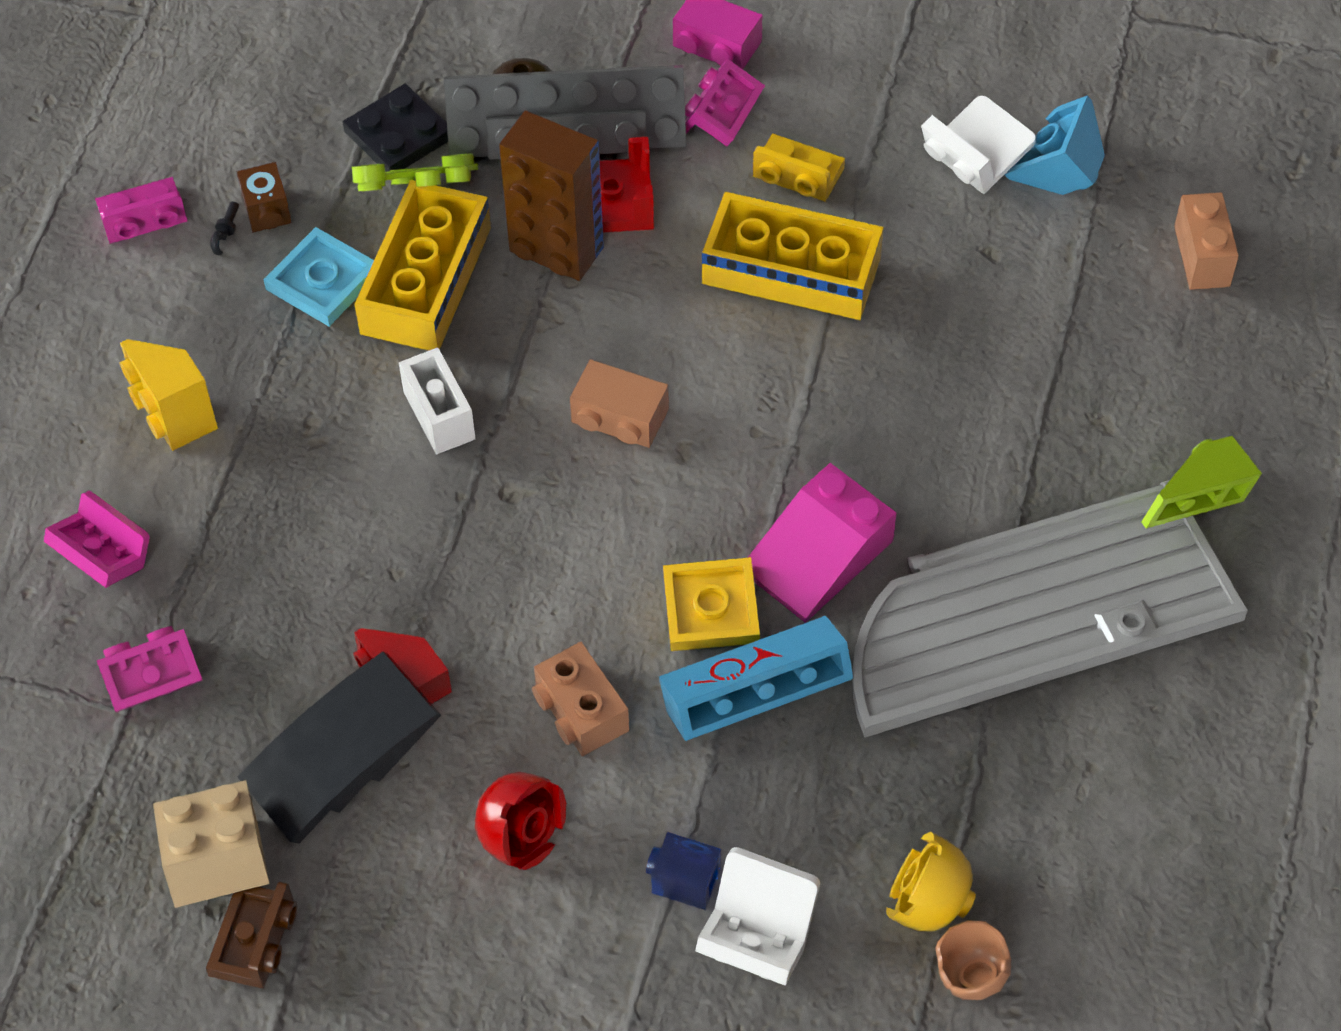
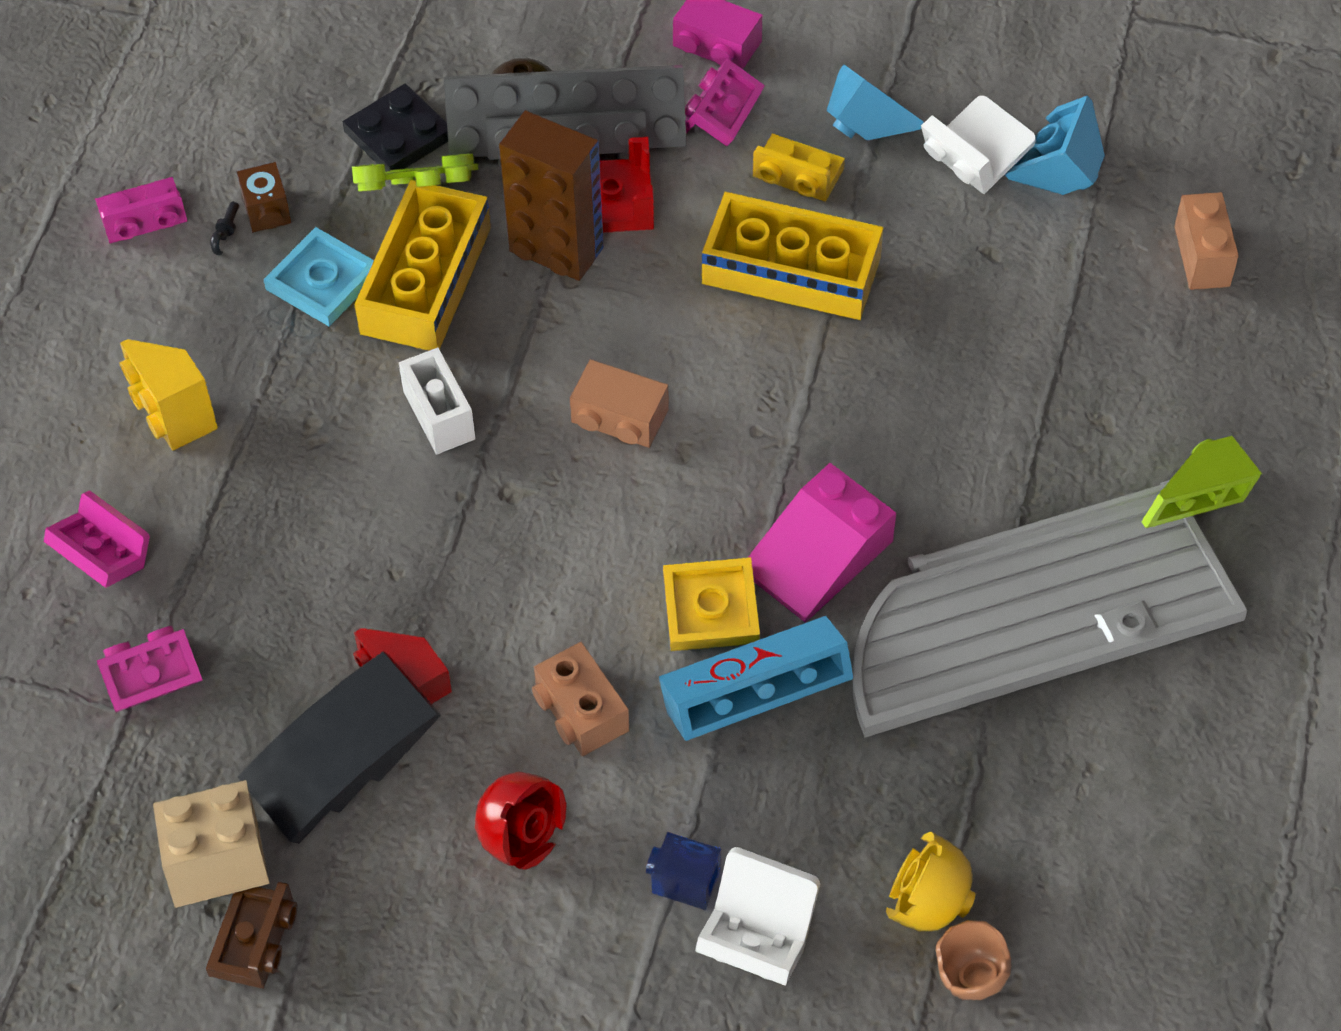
none -> dark azure slope [826,64,924,140]

